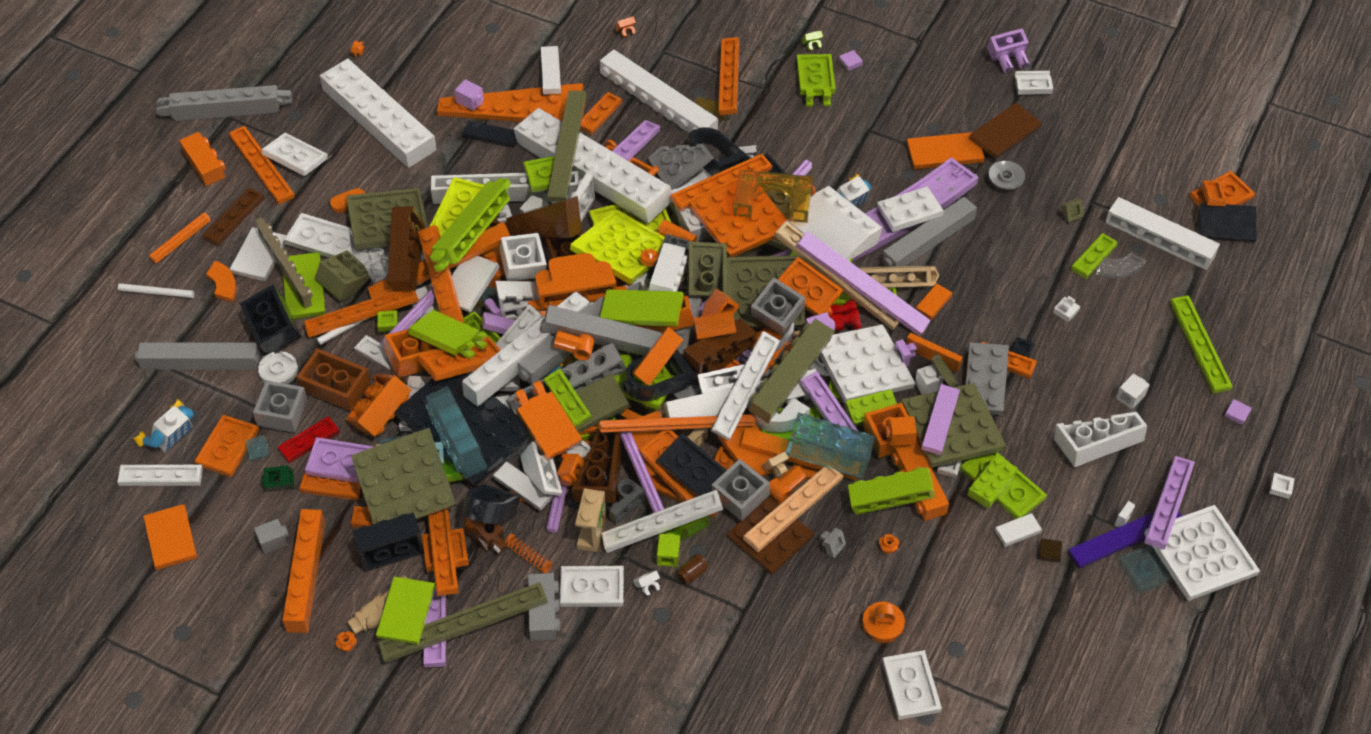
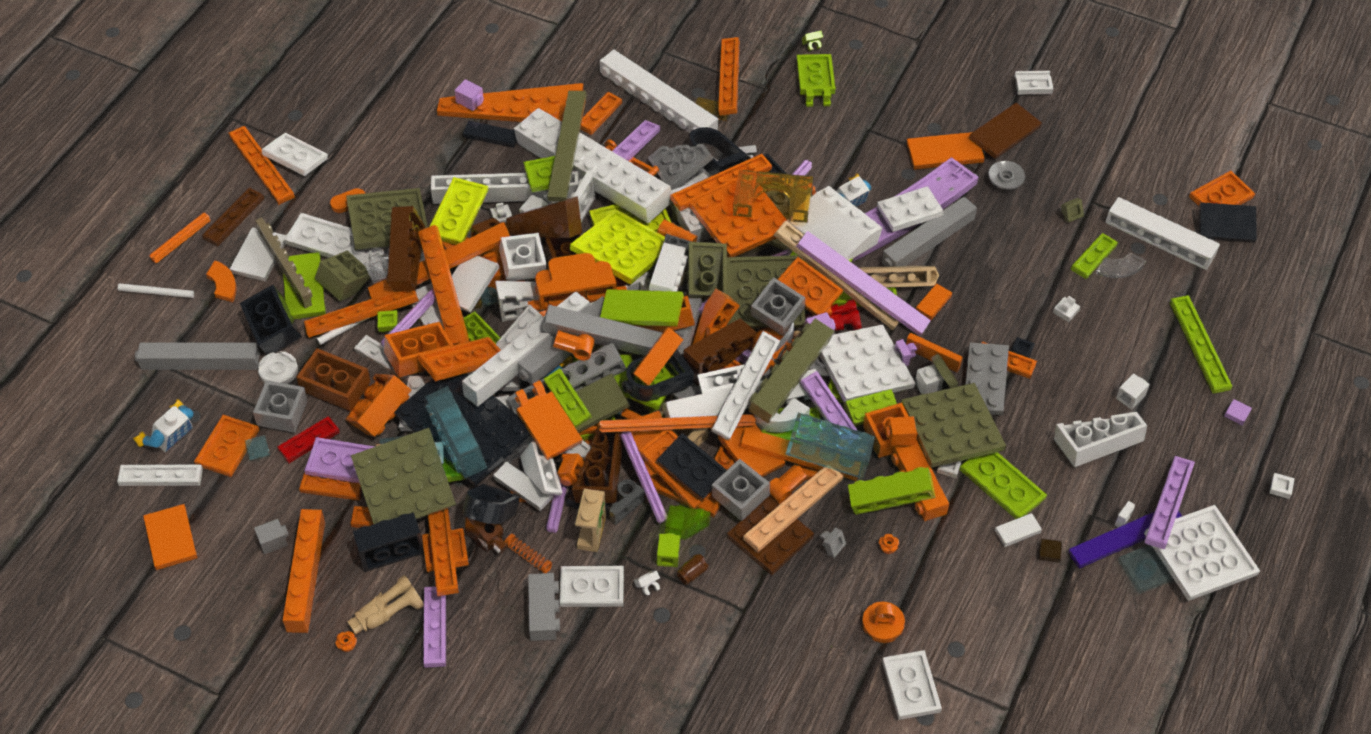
light grey hinge [156,85,292,121] -> none
orange brick [179,132,226,186] -> none
dark green brick [261,465,295,491] -> none
white brick [319,59,437,168] -> none
orange plate [350,41,365,57] -> none
lime tile [376,577,436,645] -> none
olive tile [378,582,548,663] -> none
lime tile [408,310,487,359] -> none
lime hinge [430,178,511,272] -> none
lavender tile [482,312,516,334] -> none
lavender tile [485,298,501,316] -> none
white tile [541,46,561,94] -> none
white tile [601,490,723,553] -> none
orange tile [615,16,636,38] -> none
orange tile [640,249,659,267] -> none
orange tile [694,311,736,339] -> none
tan tile [761,452,789,478] -> none
lavender tile [839,50,863,71] -> none
lavender tile [921,384,960,455] -> none
lime piece [967,455,1018,509] -> none
lavender brick [987,28,1030,73] -> none
orange tile [1201,180,1227,206] -> none

